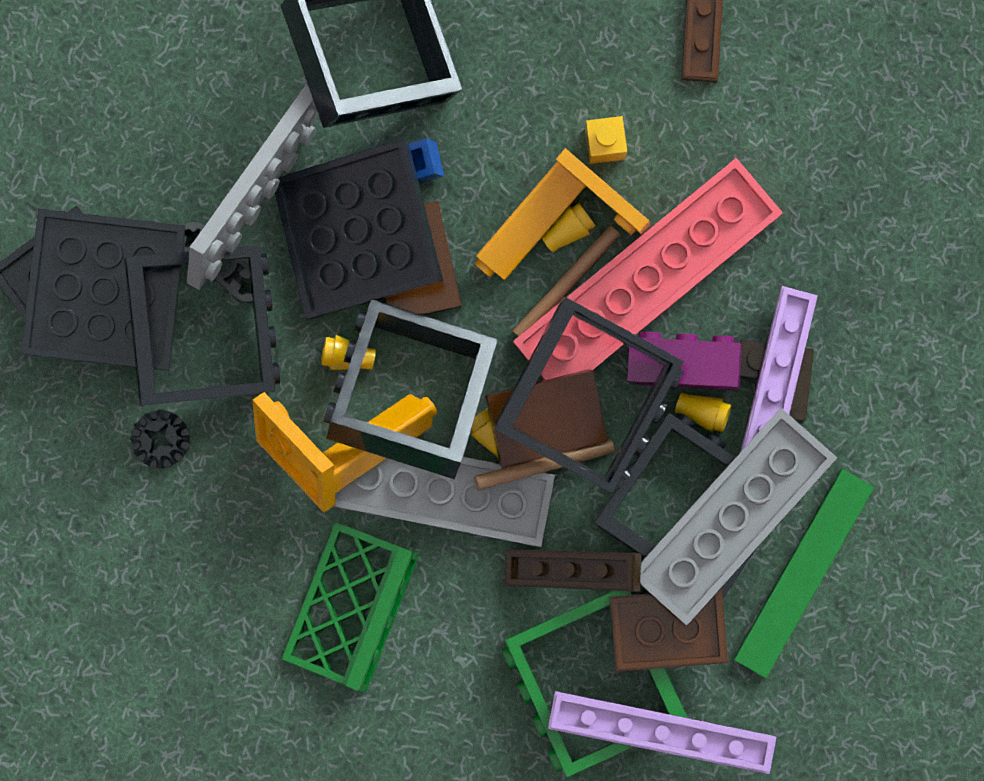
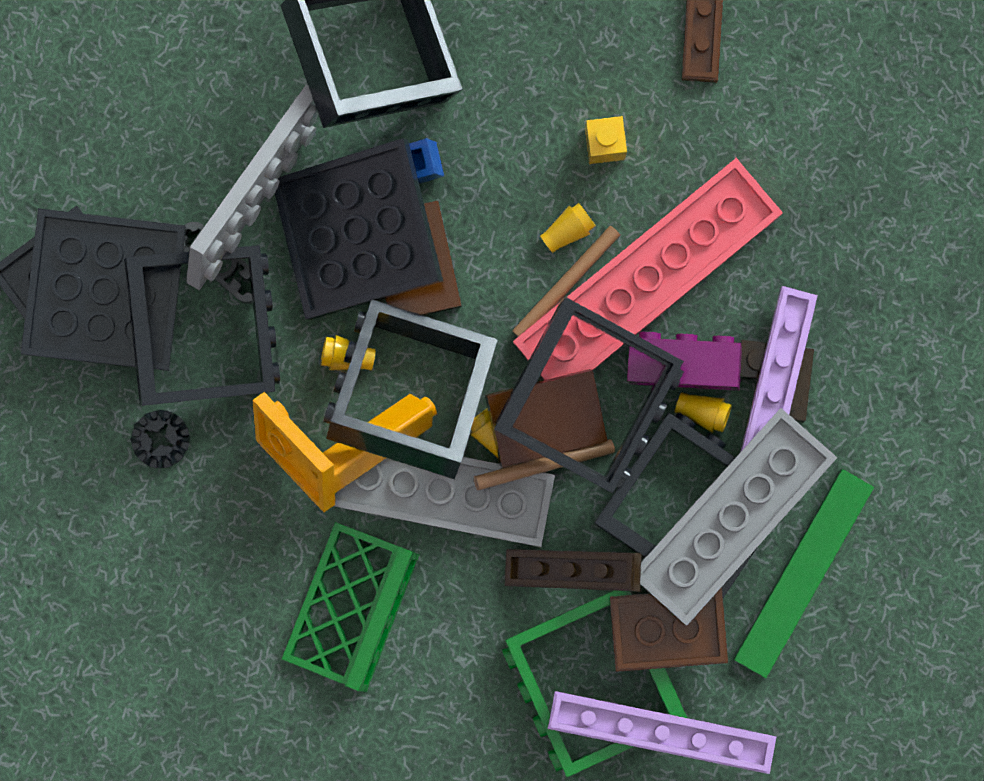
light orange piece [474,148,651,280] -> none

